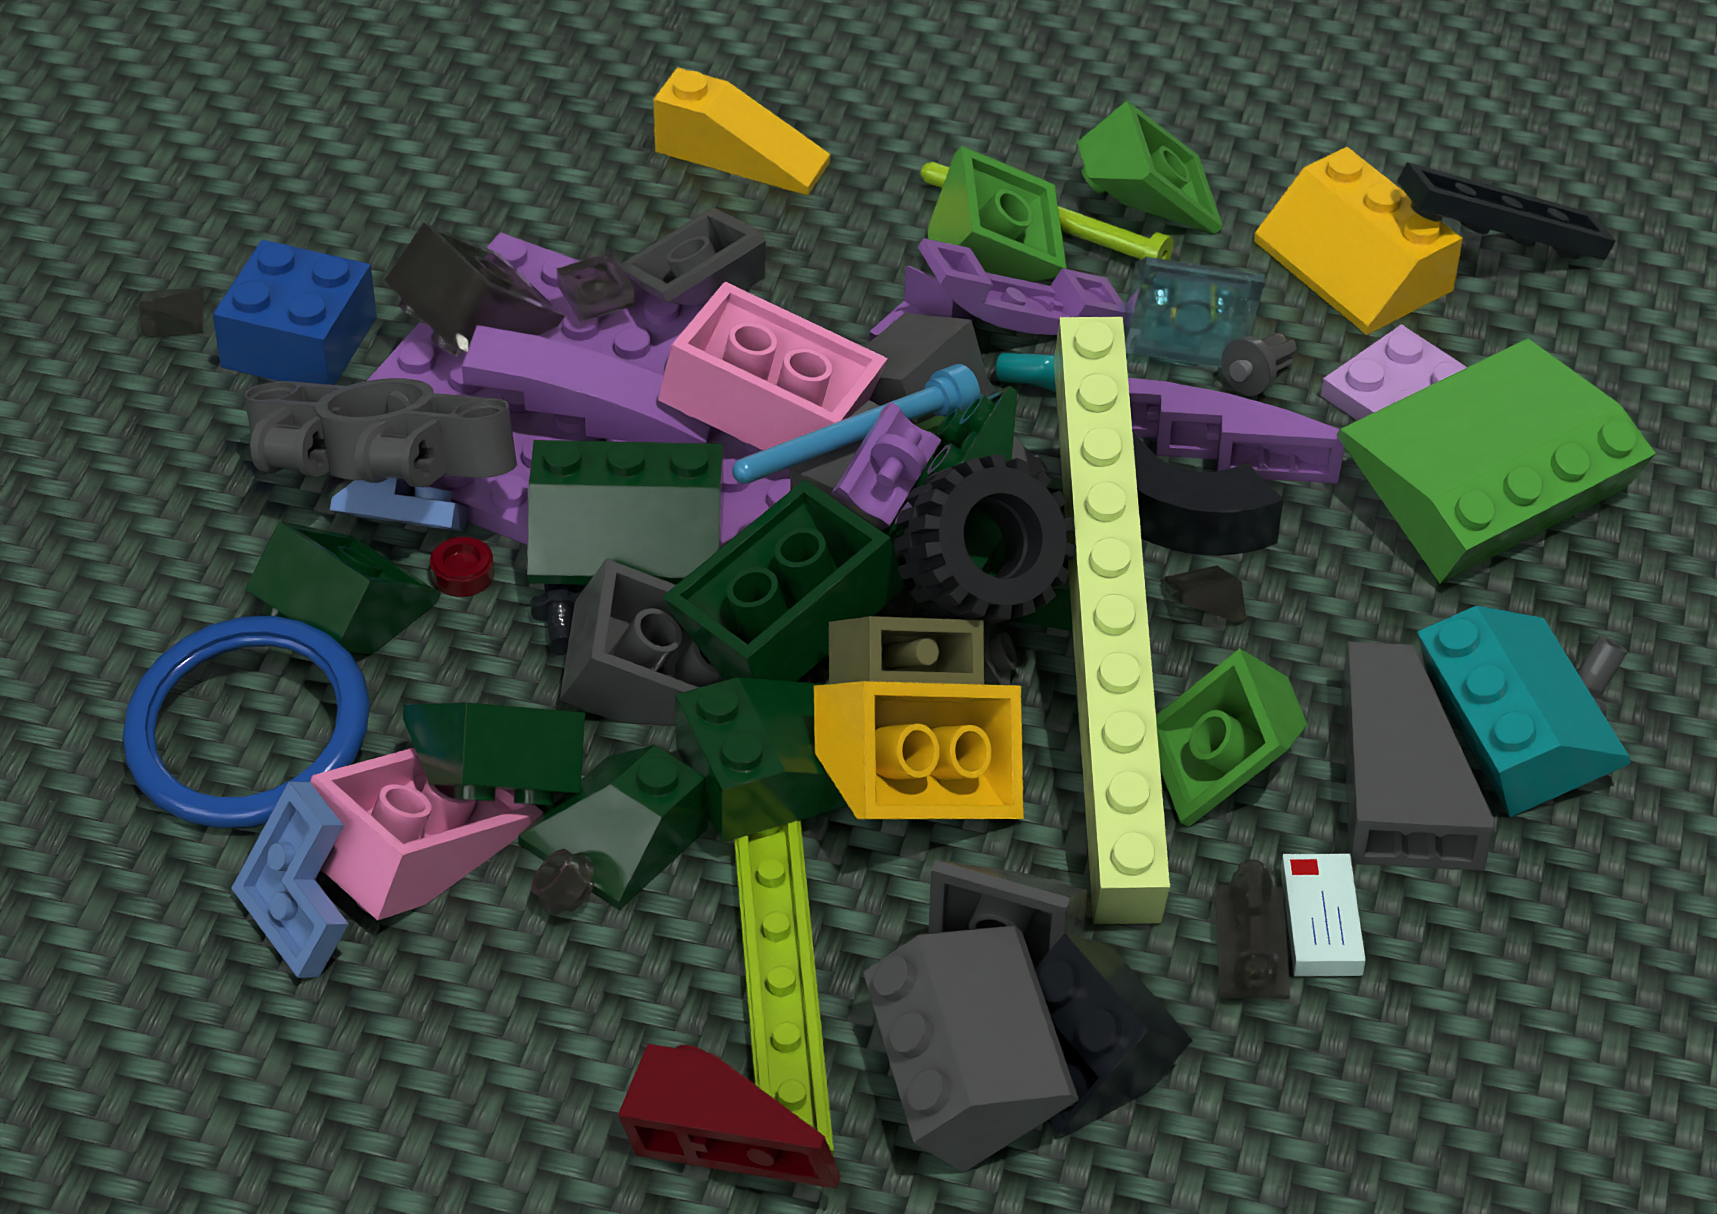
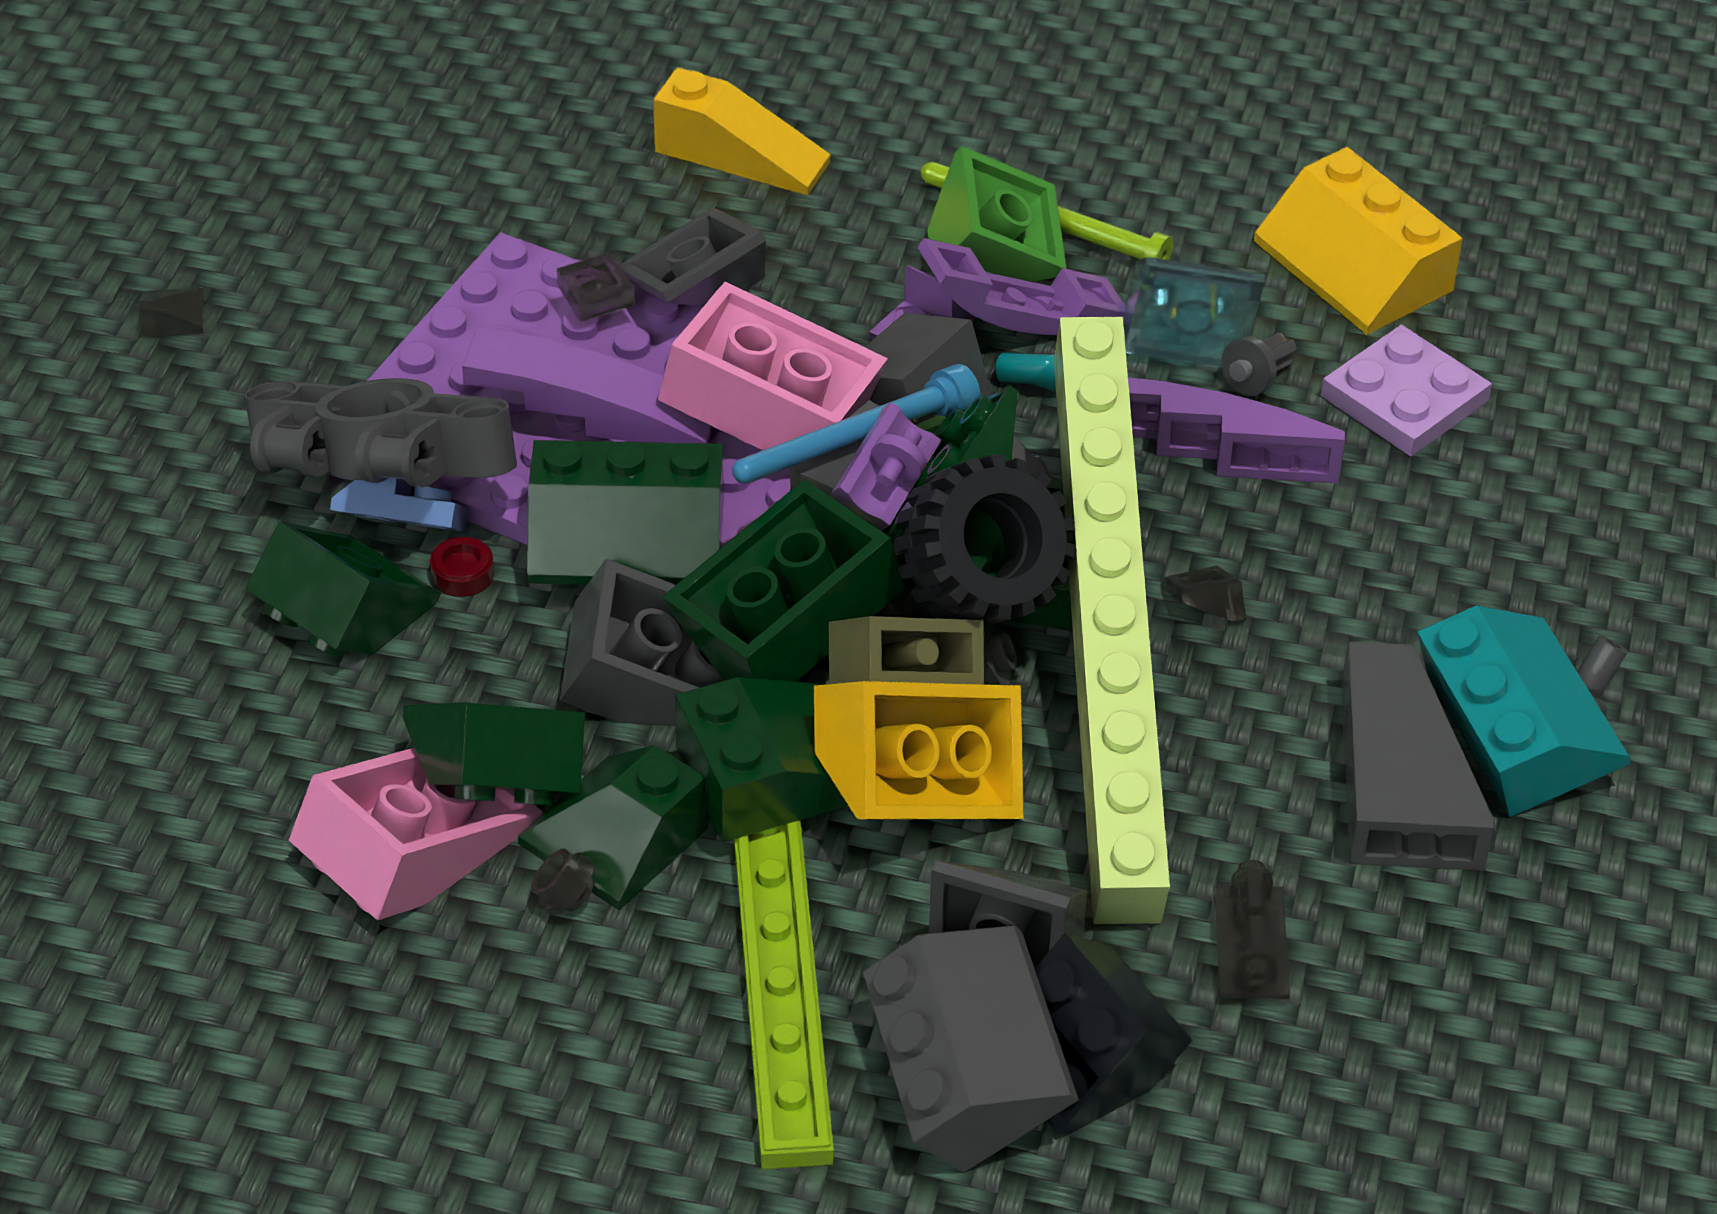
blue wedge [122,616,370,829] -> none
blue brick [213,240,377,385] -> none
medium blue plate [231,782,349,978] -> none
clear smoke slope [385,222,565,357] -> none
black piece [530,584,581,655] -> none
dark red slope [617,1044,841,1189] -> none
bright green slope [1077,101,1223,234] -> none
black arch [1132,431,1283,556] -> none
bright green slope [1156,648,1308,827] -> none
light aqua tile [1280,854,1366,976] -> none
bright green slope [1336,338,1656,584] -> none
black plate [1396,162,1616,260] -> none

